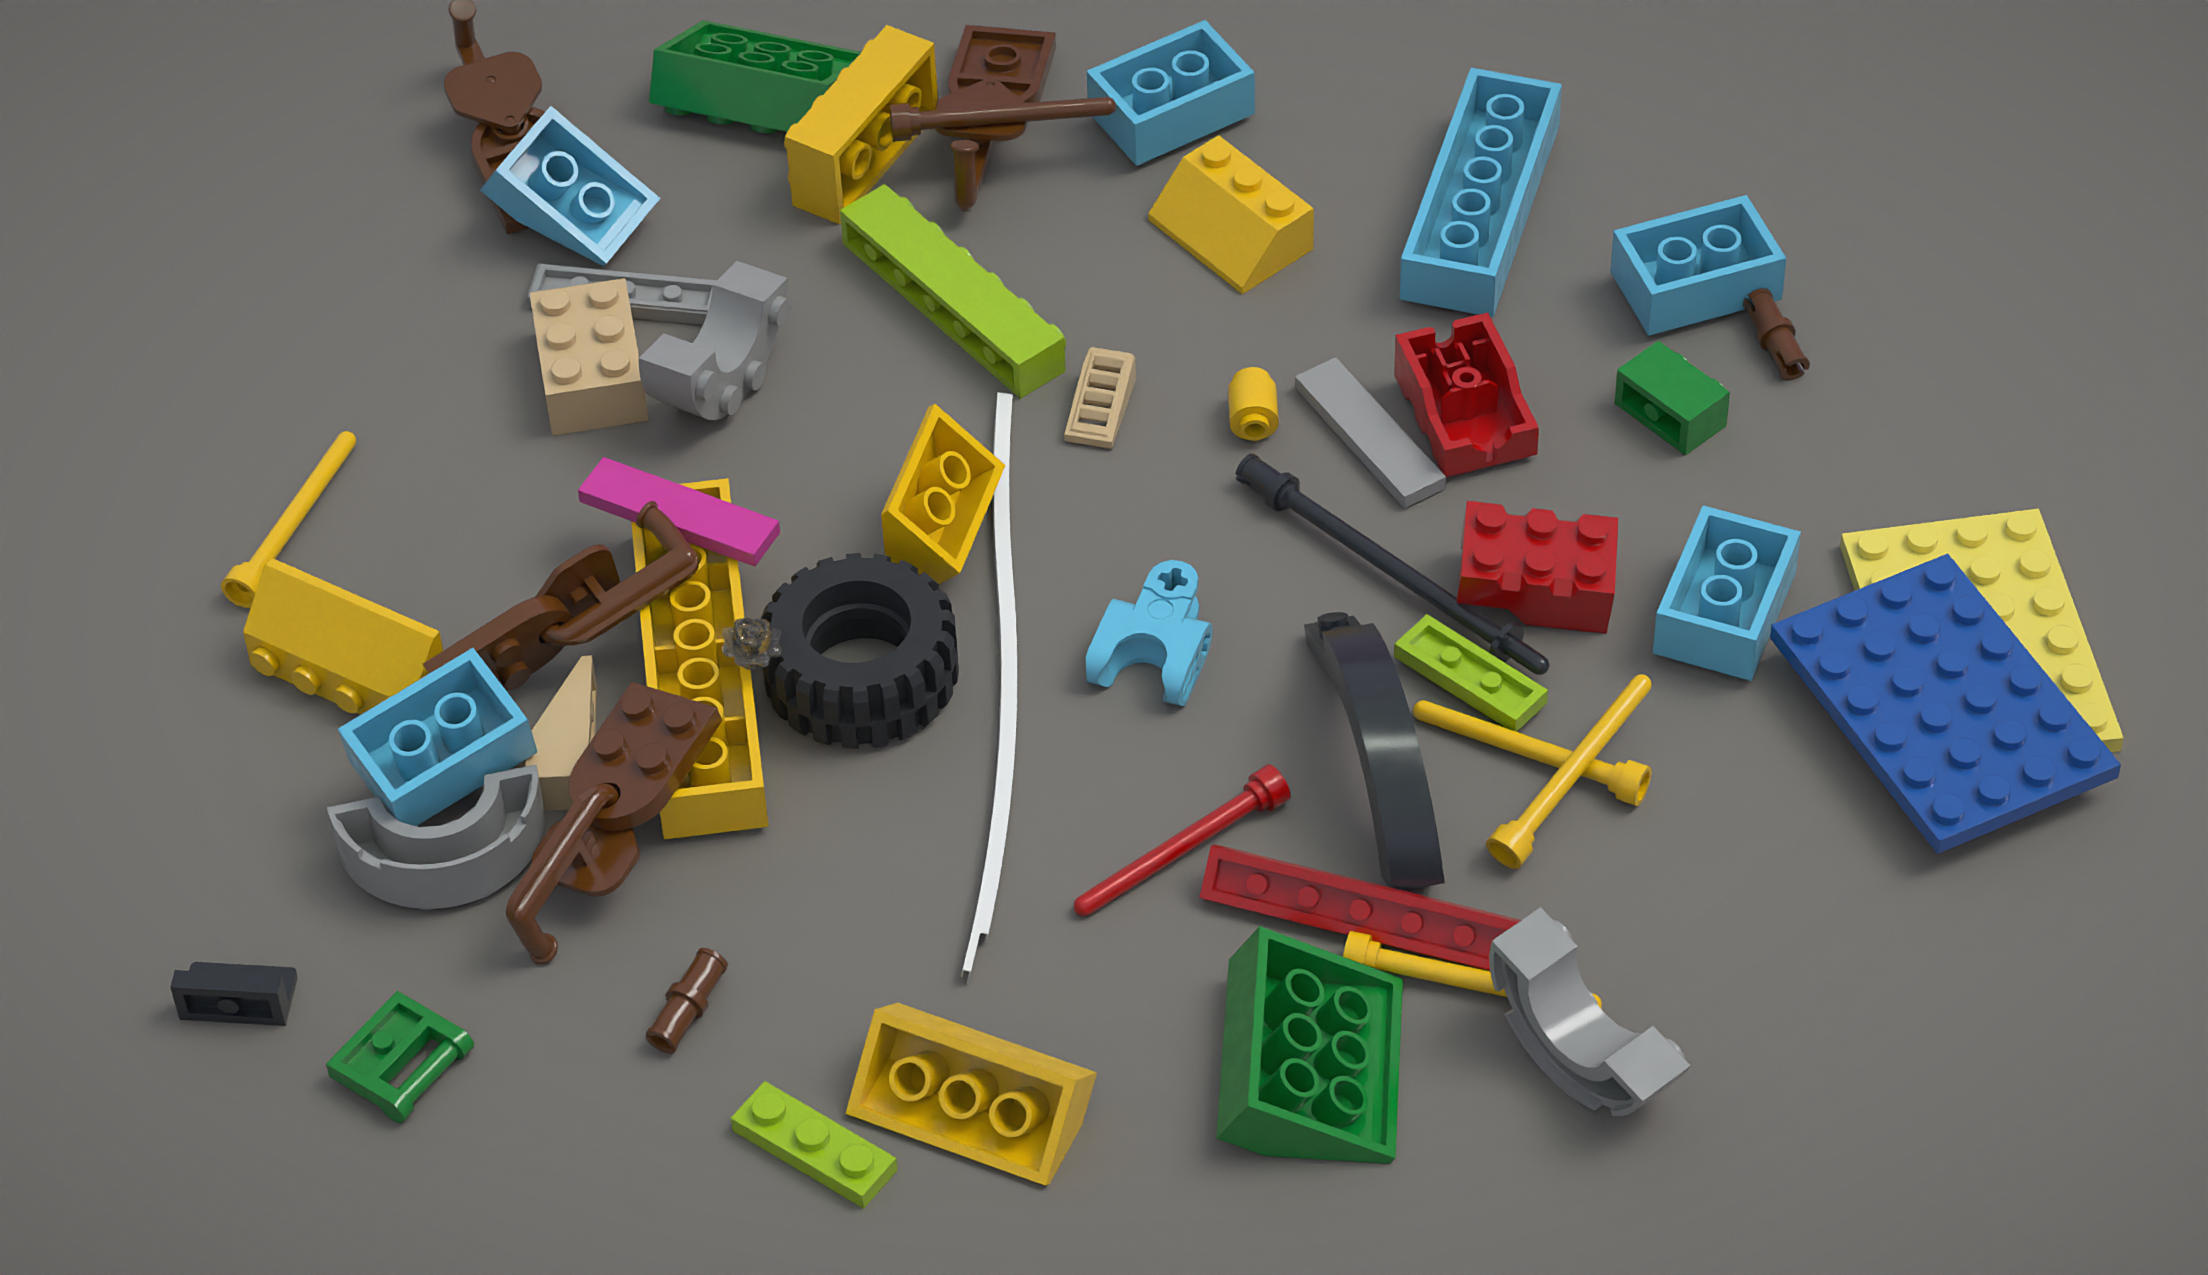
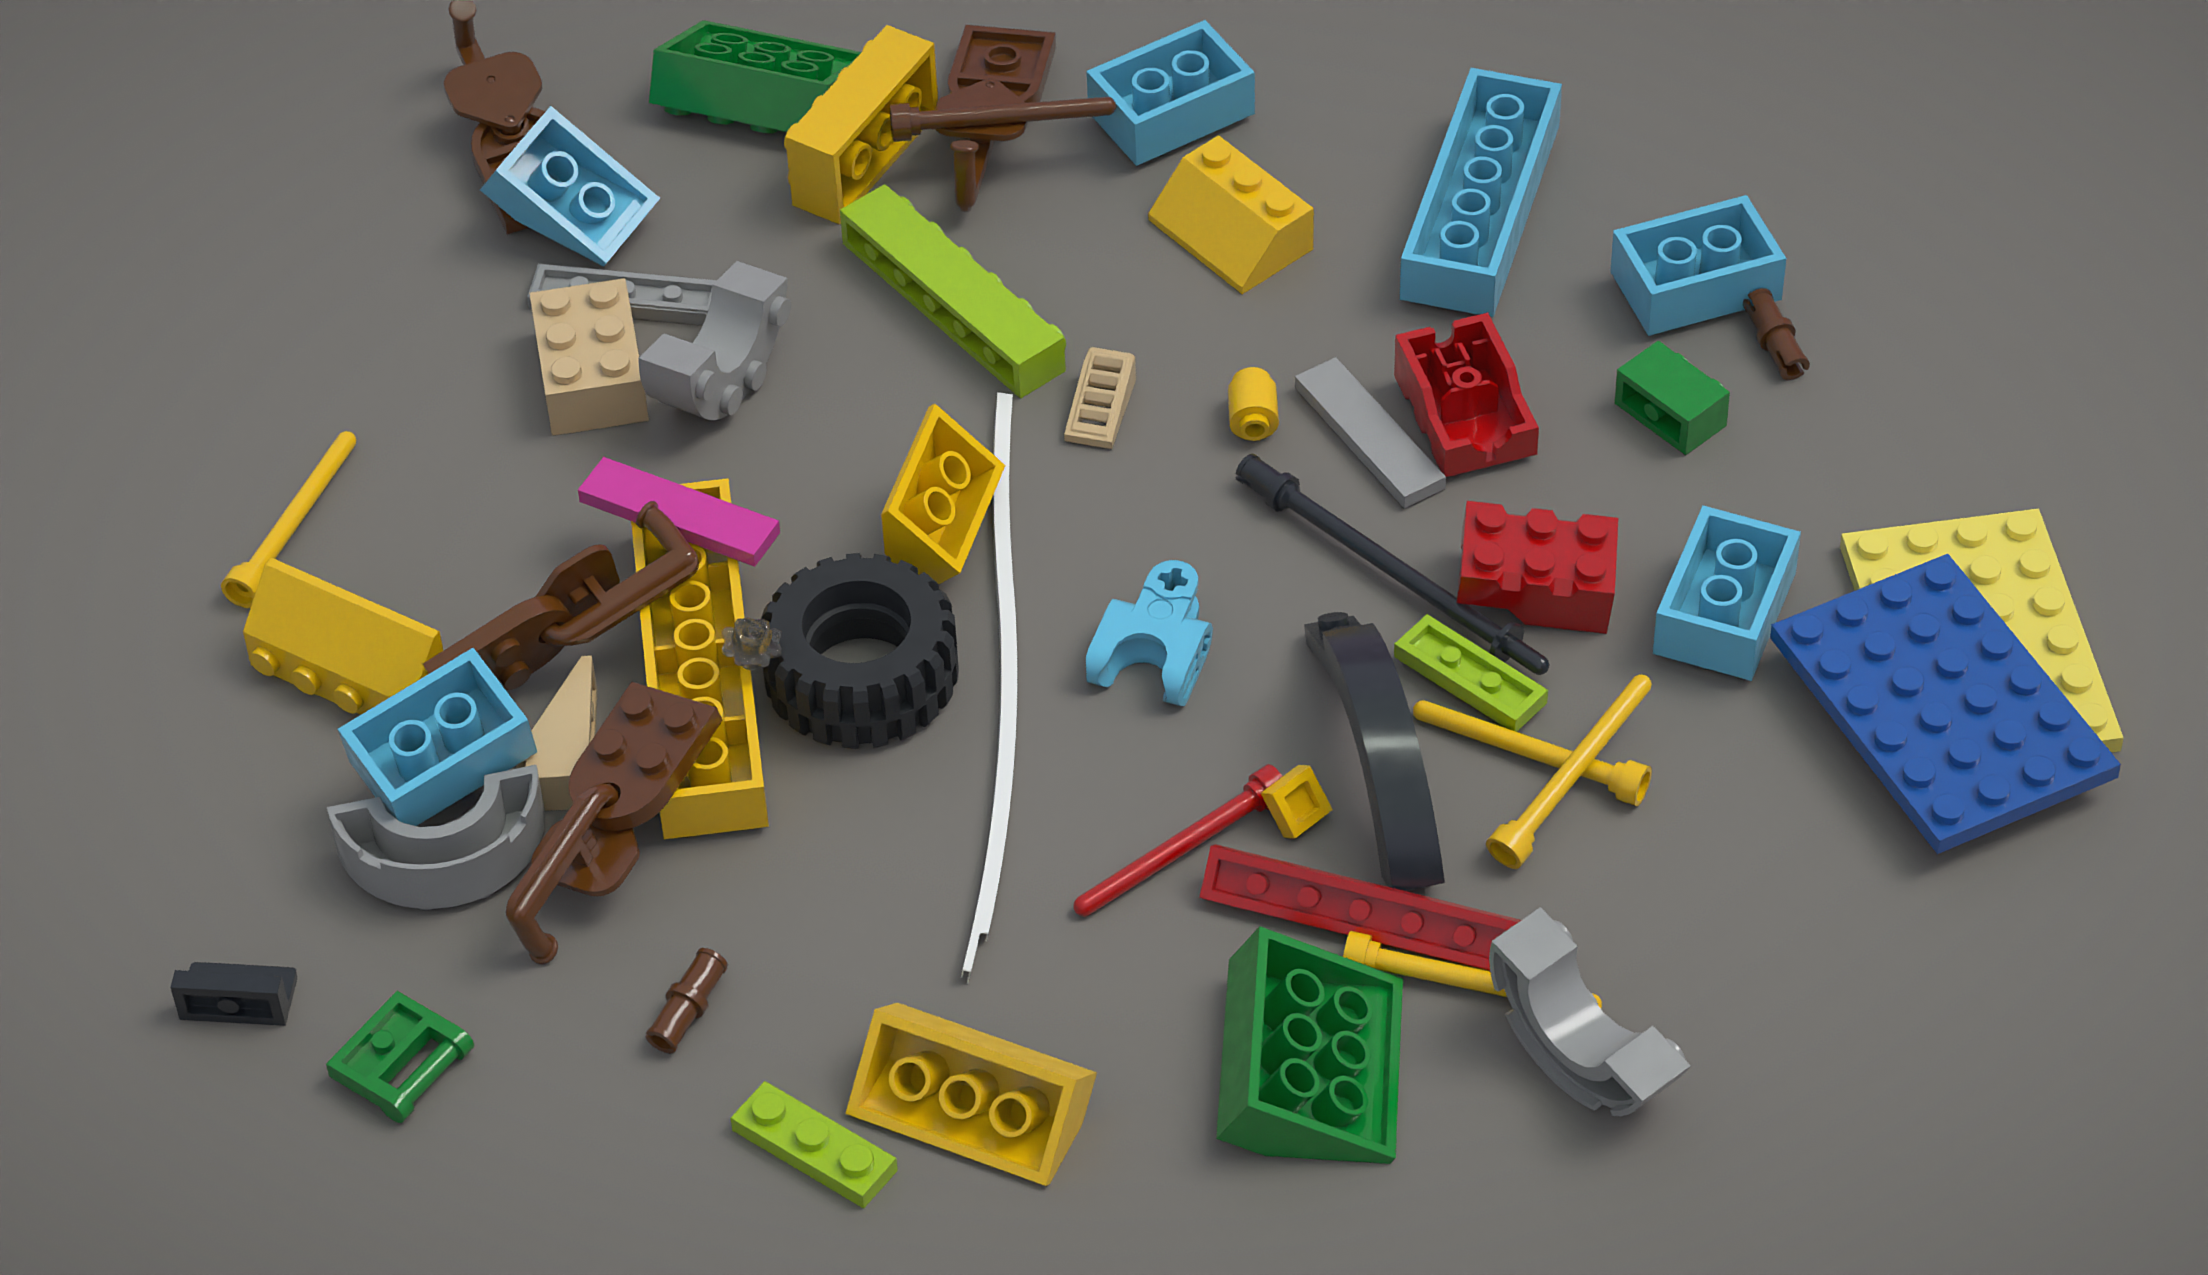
none -> yellow tile [1261,765,1333,839]

